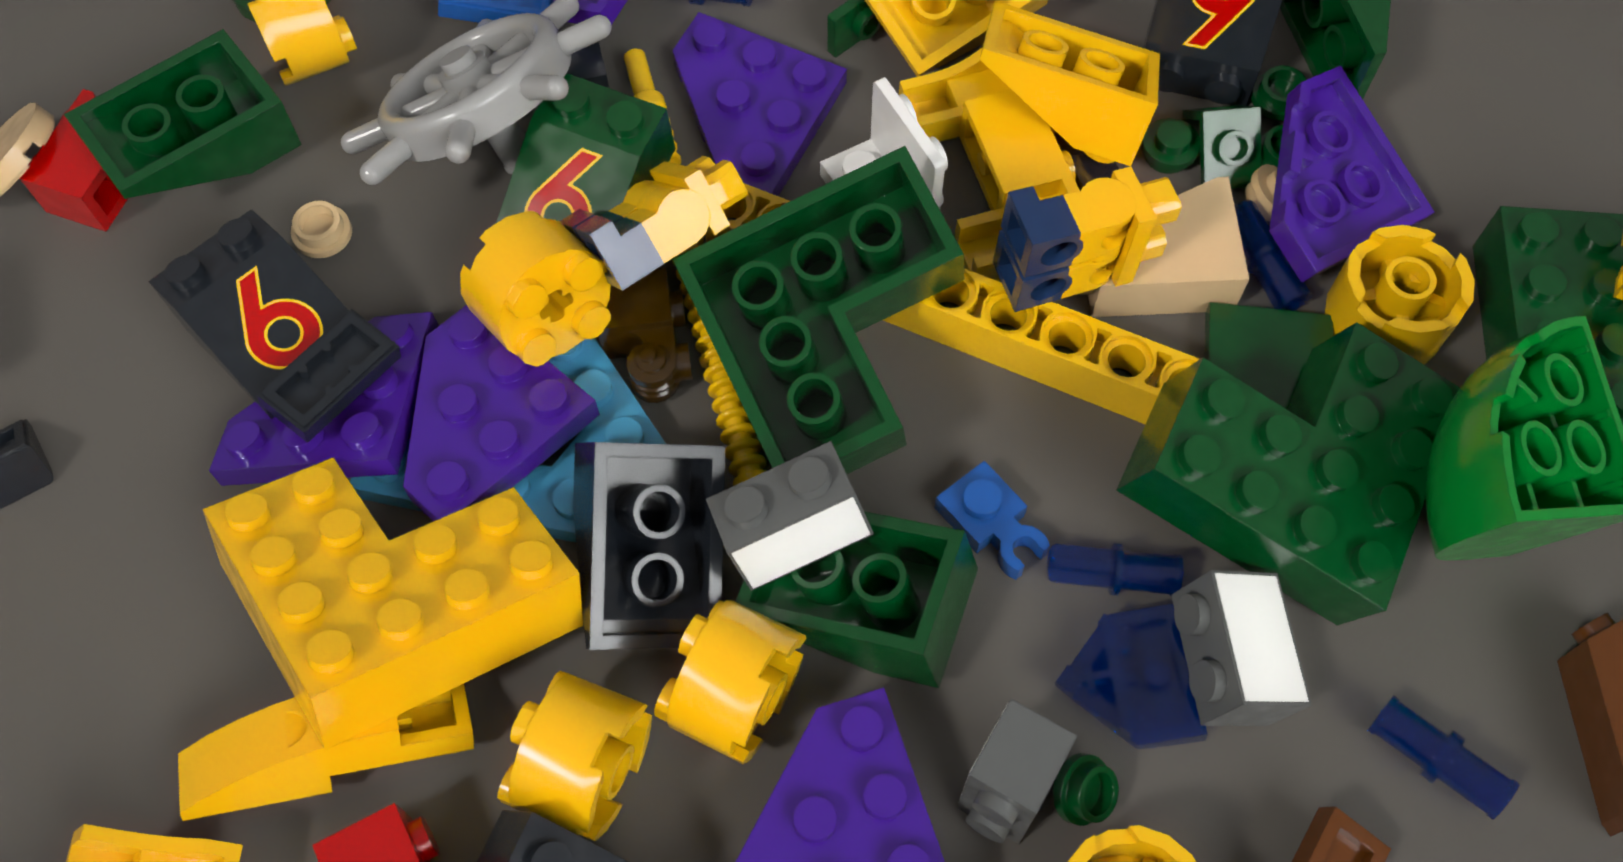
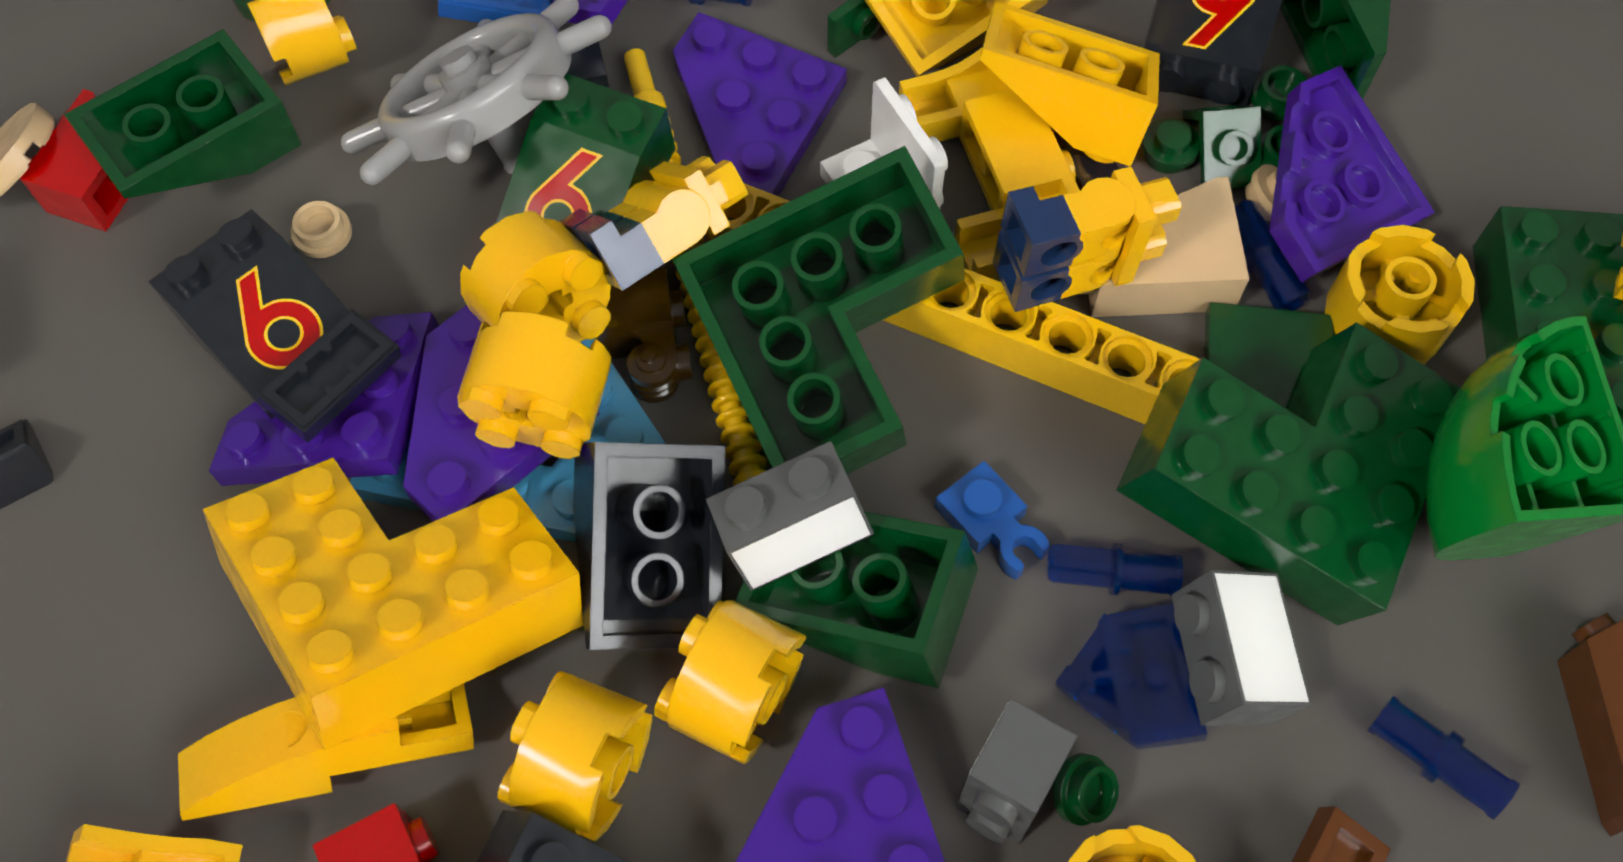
none -> yellow brick [457,311,611,459]

